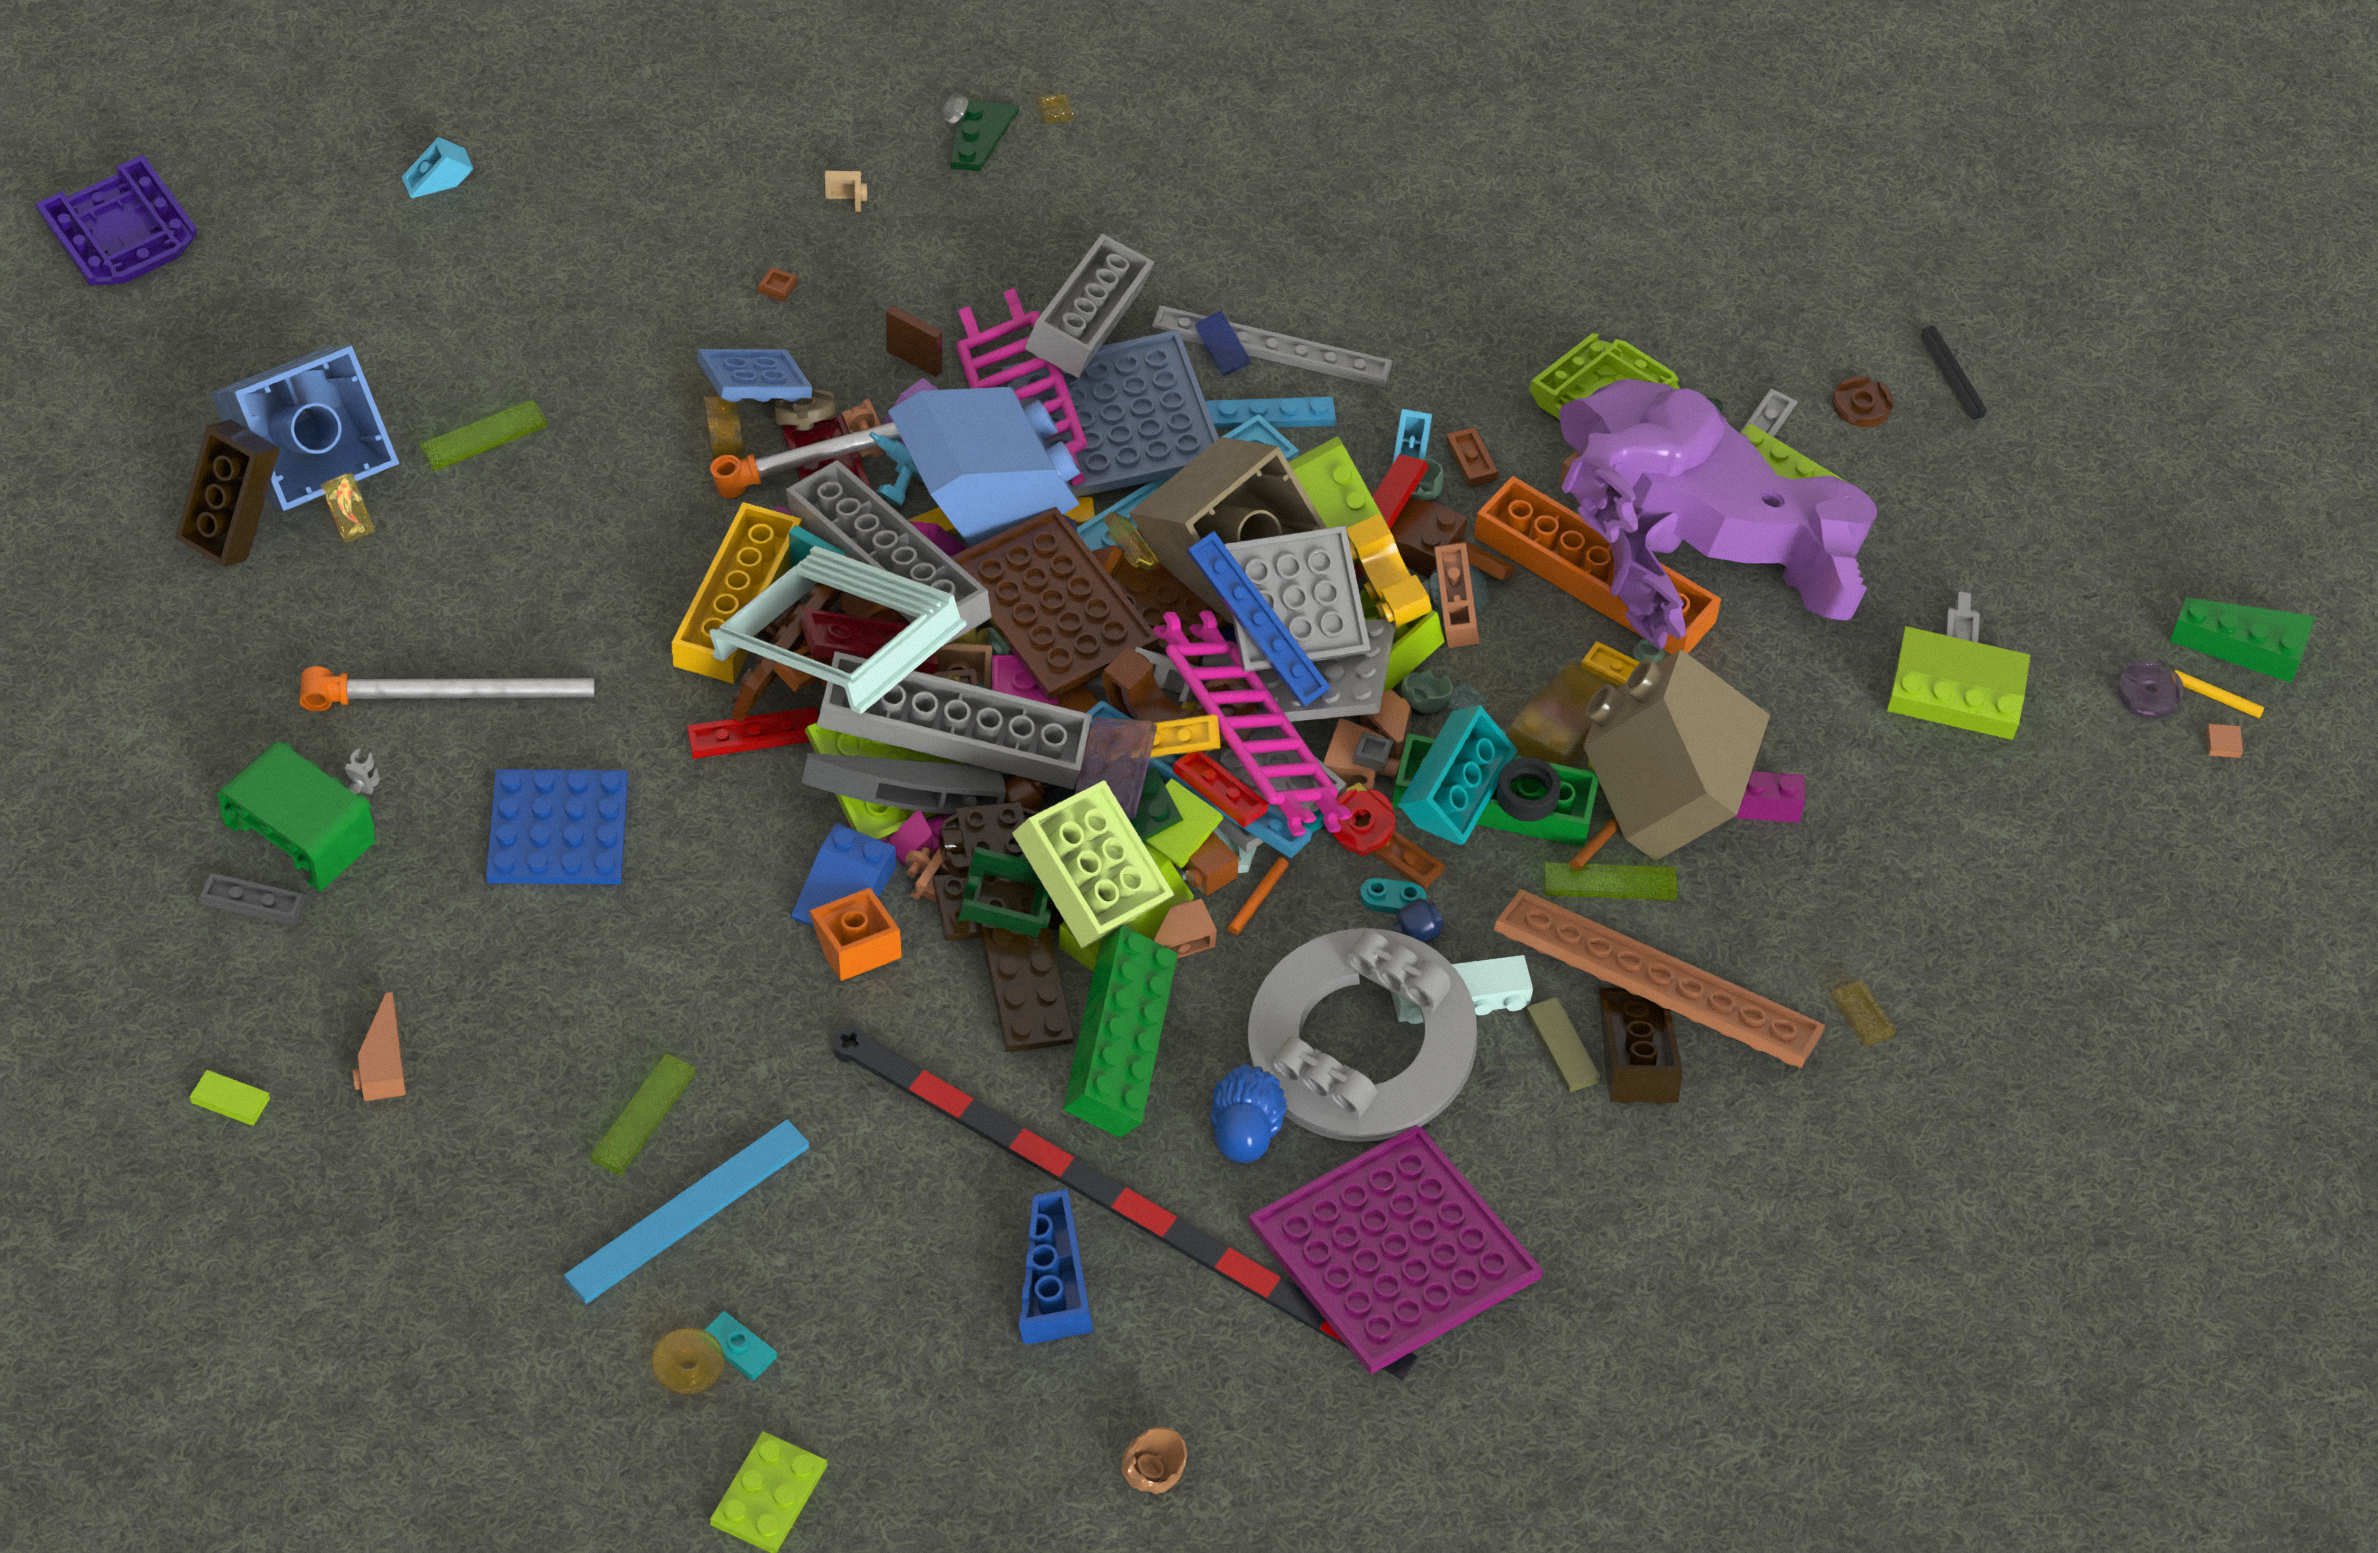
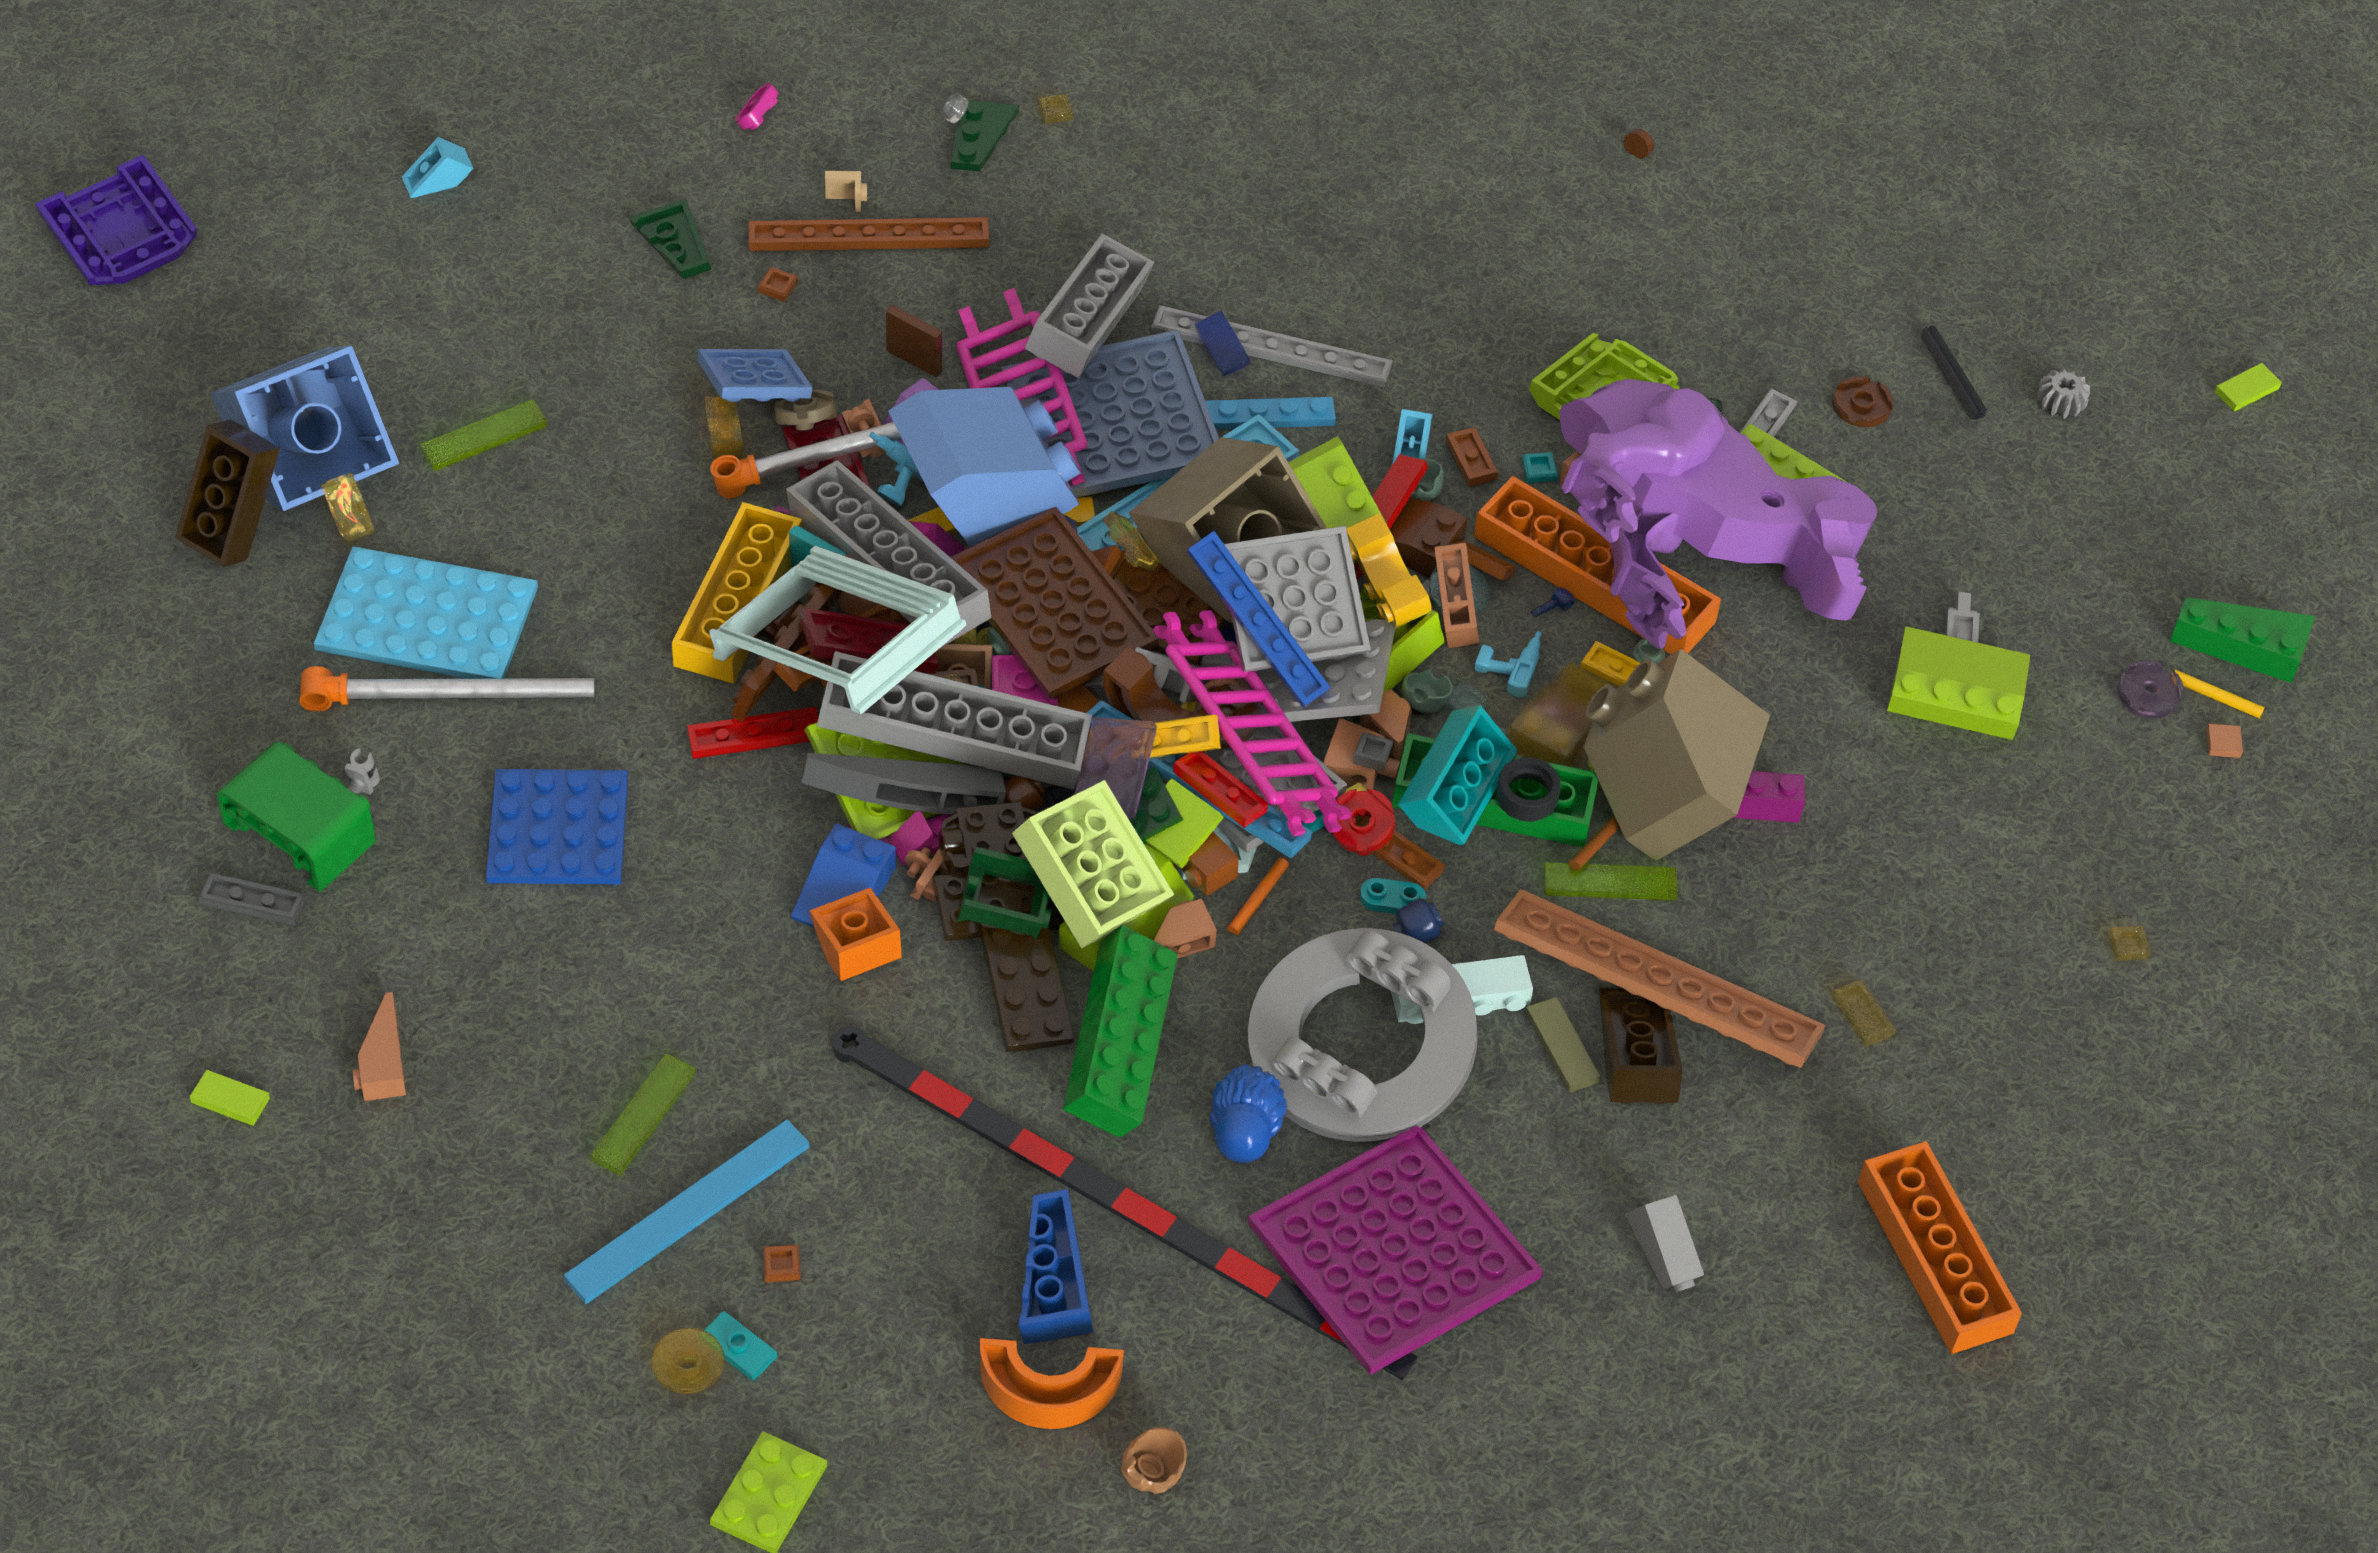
none -> medium azure plate [314,546,538,679]
none -> dark green wing [629,198,711,279]
none -> dark pink plate [735,83,779,130]
none -> dark orange plate [749,217,989,251]
none -> dark orange tile [763,1244,801,1283]
none -> orange brick [979,1338,1124,1429]
none -> medium azure piece [1475,631,1542,698]
none -> teal tile [1521,452,1558,483]
none -> clear blue hand [1531,588,1574,618]
none -> reddish brown tile [1624,129,1654,159]
none -> light grey slope [1625,1195,1704,1292]
none -> orange brick [1858,1141,2022,1354]
none -> light grey gear [2037,368,2090,419]
none -> clear yellow tile [2109,925,2151,961]
none -> lime tile [2215,363,2282,412]

